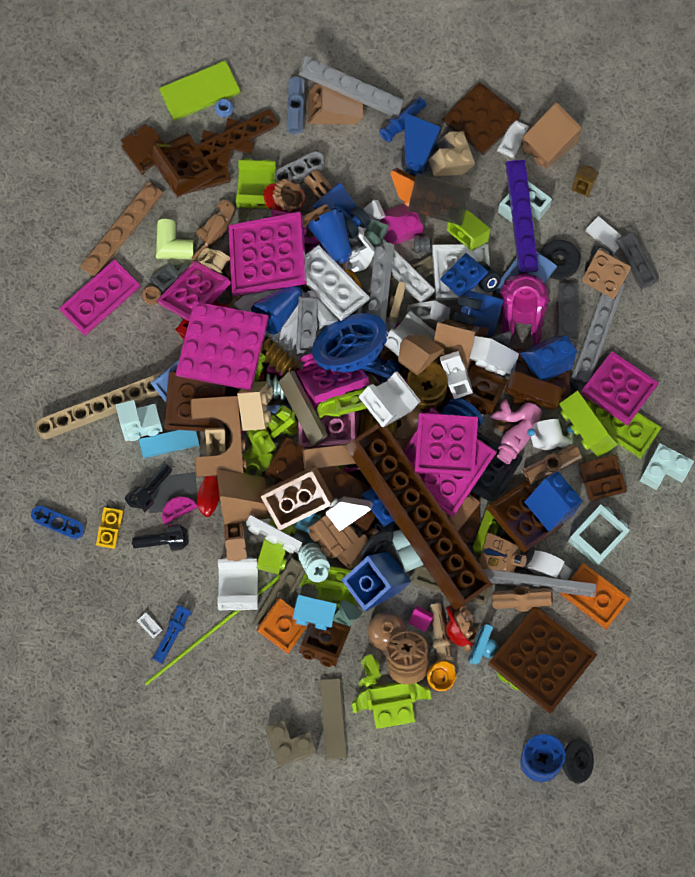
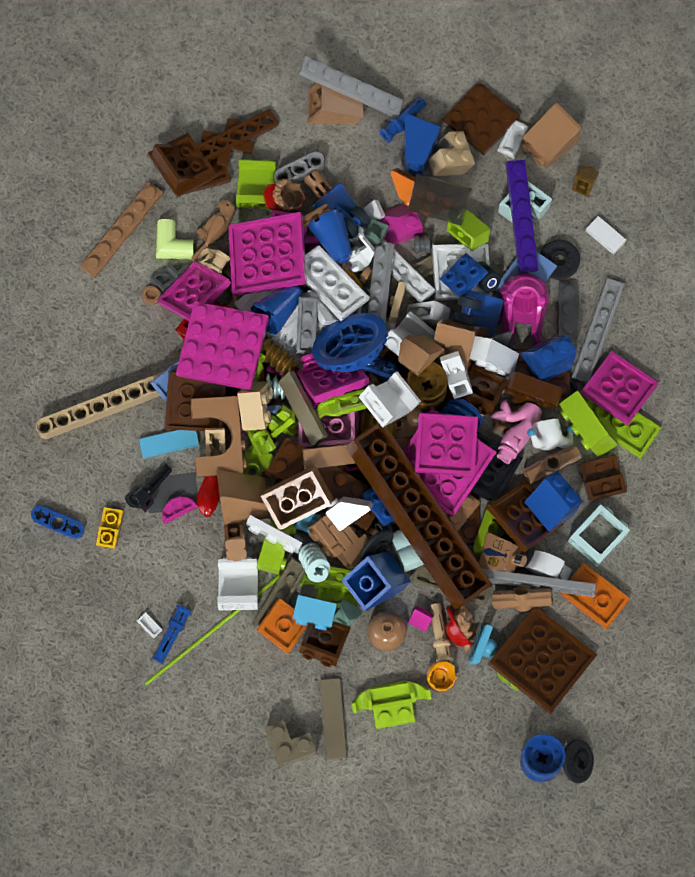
dark pink plate [59,260,141,336] -> none
light aqua brick [115,400,163,441] -> none
reddish brown plate [121,124,165,175] -> none
black piece [132,524,189,551] -> none
lime tile [159,60,241,121] -> none
medium blue plate [215,99,233,117] -> none
sand blue piece [287,77,305,134] -> none
lime bracket [358,654,381,688] -> none
medium nougat wheel [386,631,429,685] -> none
medium nougat plate [582,246,631,299] -> none
flat silver tile [615,231,659,290] -> none
light aqua brick [640,443,694,490] -> none
none -> medium nougat tile [359,266,373,286]

